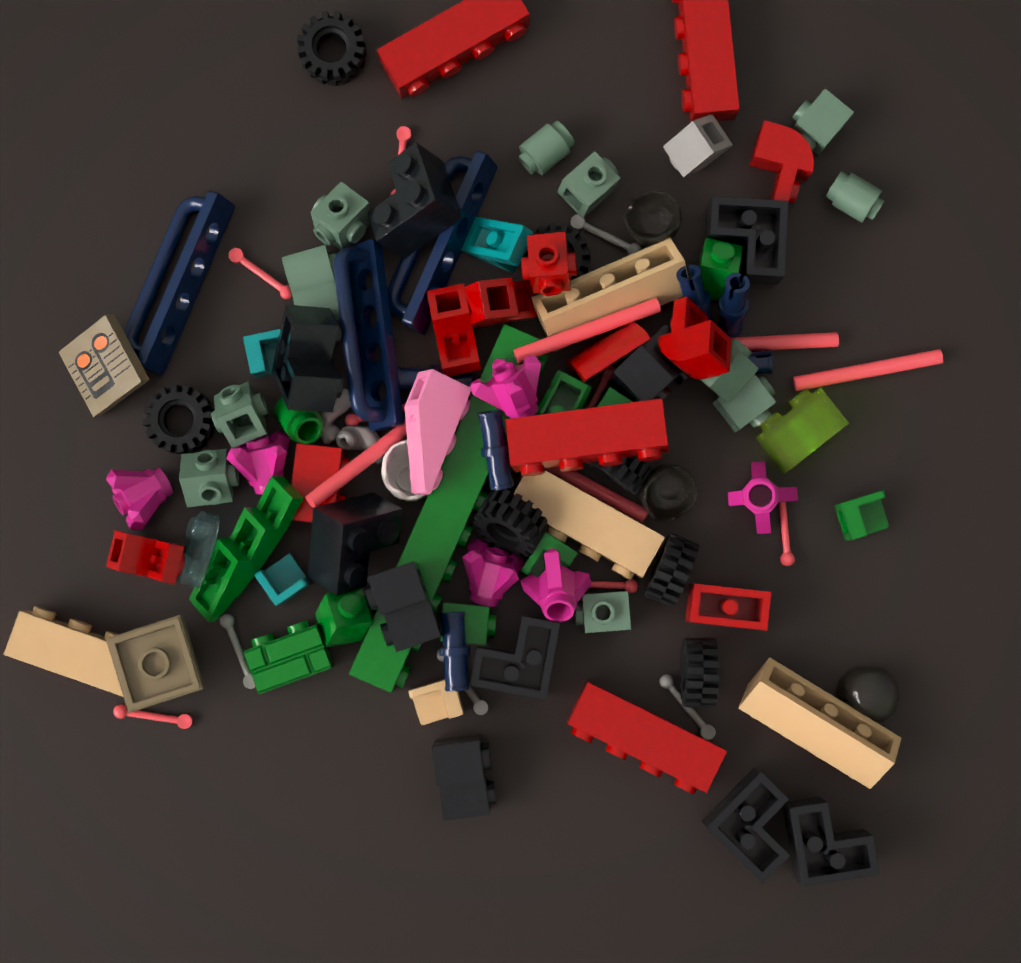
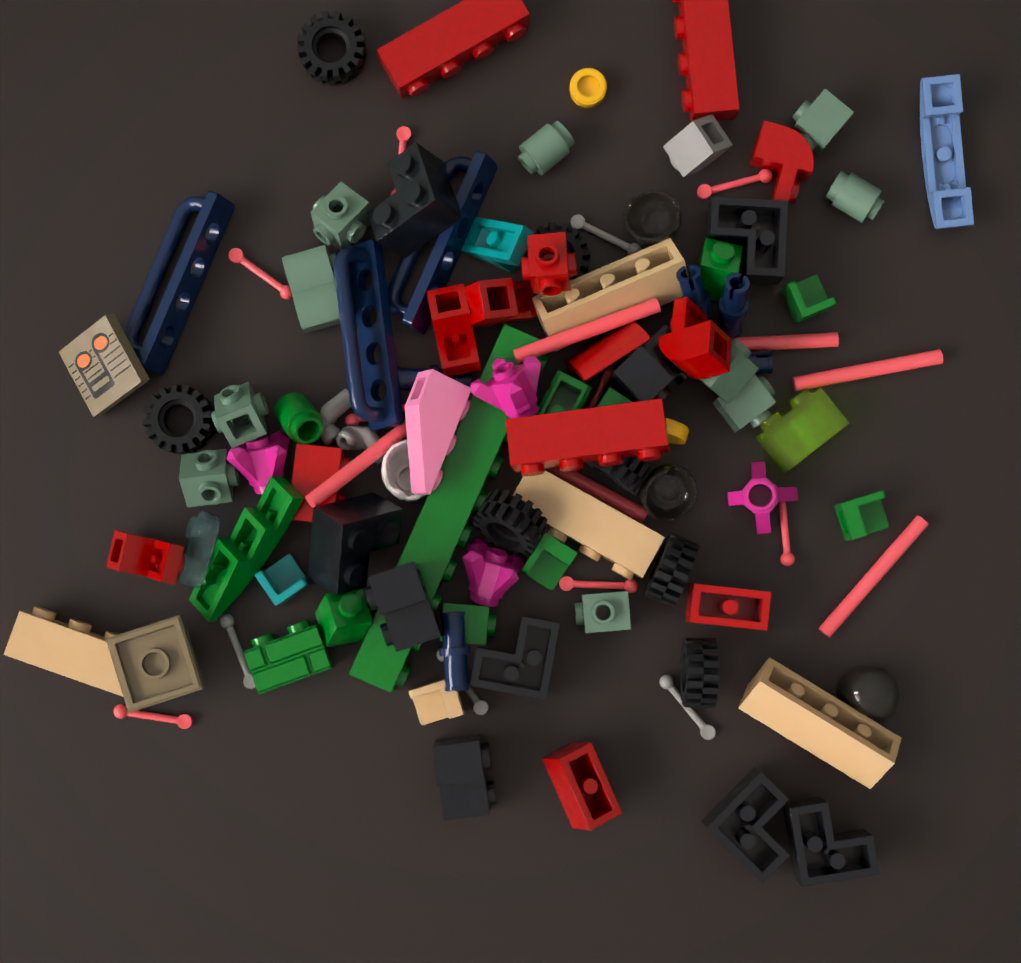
dark pink rock [106,467,173,530] -> none
teal panel [243,329,280,378] -> none
black brick [272,304,343,413] -> none
dark blue pin [478,409,514,490] -> none
dark pink rock [520,548,592,622] -> none
sand green brick [557,151,621,218] -> none
red brick [566,680,727,795] -> none
none -> red brick [542,742,622,831]
none -> yellow tile [569,68,607,108]
none -> yellow tile [666,418,689,445]
none -> coral hinge [697,169,773,200]
none -> green panel [780,274,837,325]
none -> coral bar [818,515,929,638]
none -> medium blue slope [920,74,974,229]

